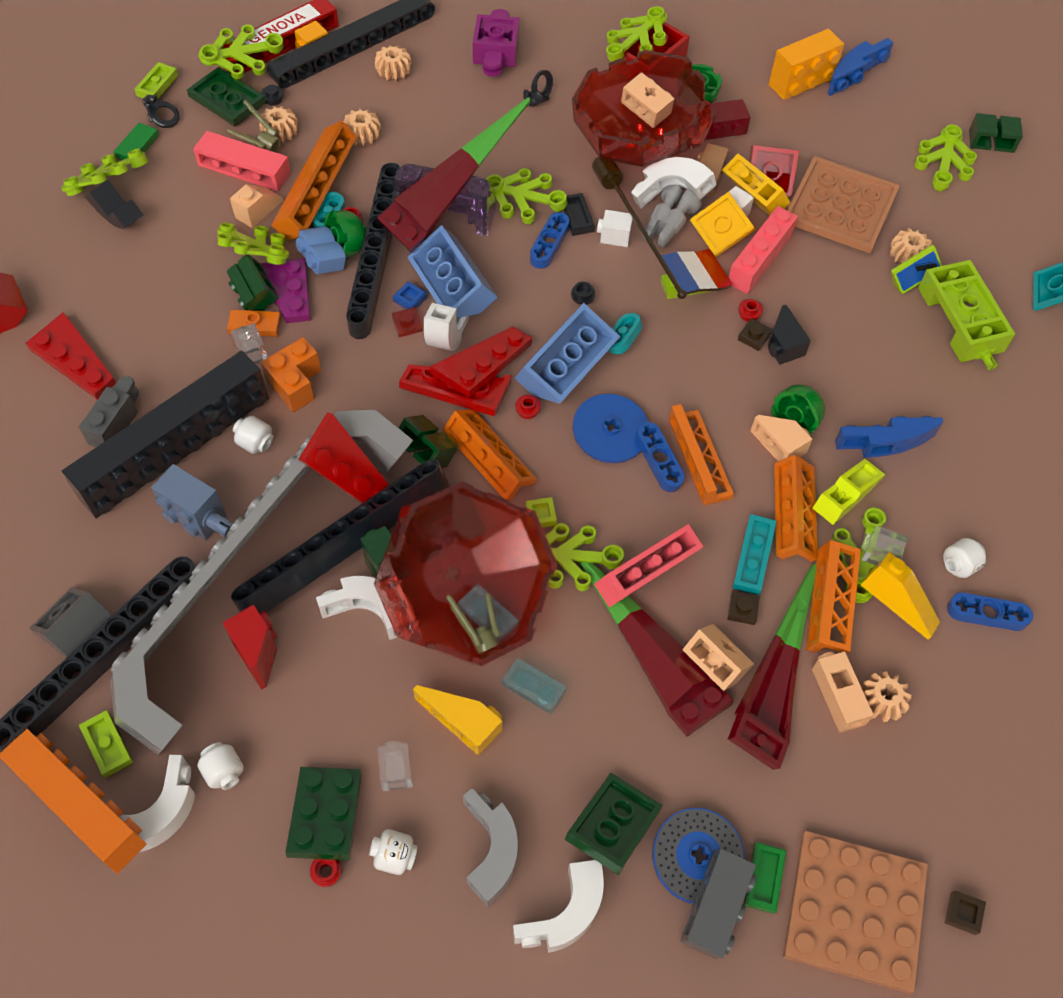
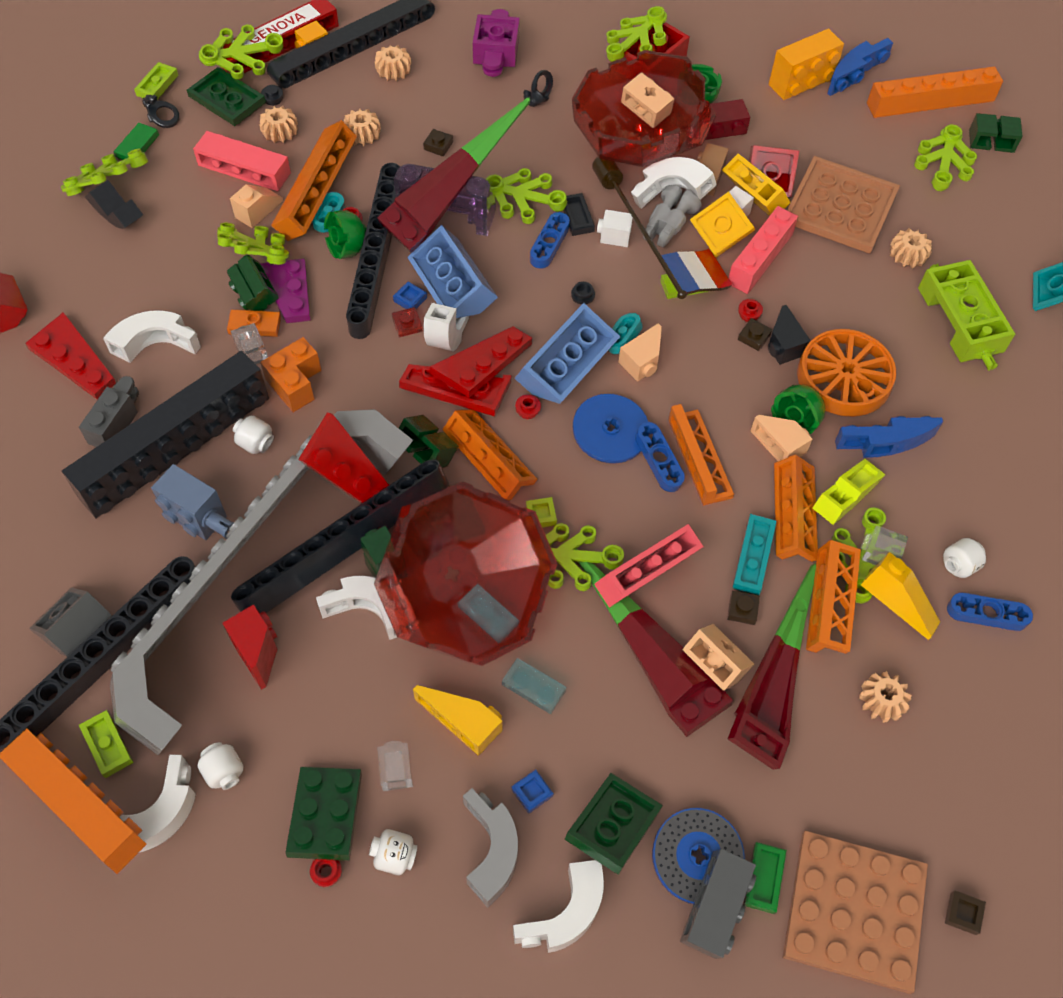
olive plant [226,100,281,153] -> none
medium blue brick [296,226,346,274] -> none
olive plant [446,593,502,655] -> none
light nougat brick [812,652,874,733] -> none
slope [891,245,942,294] -> none
none -> white arch [103,311,201,363]
none -> dark brown plate [423,129,453,157]
none -> blue tile [511,770,554,813]
none -> light nougat slope [618,323,662,382]
none -> orange piece [797,329,896,417]
none -> orange brick [867,66,1003,118]

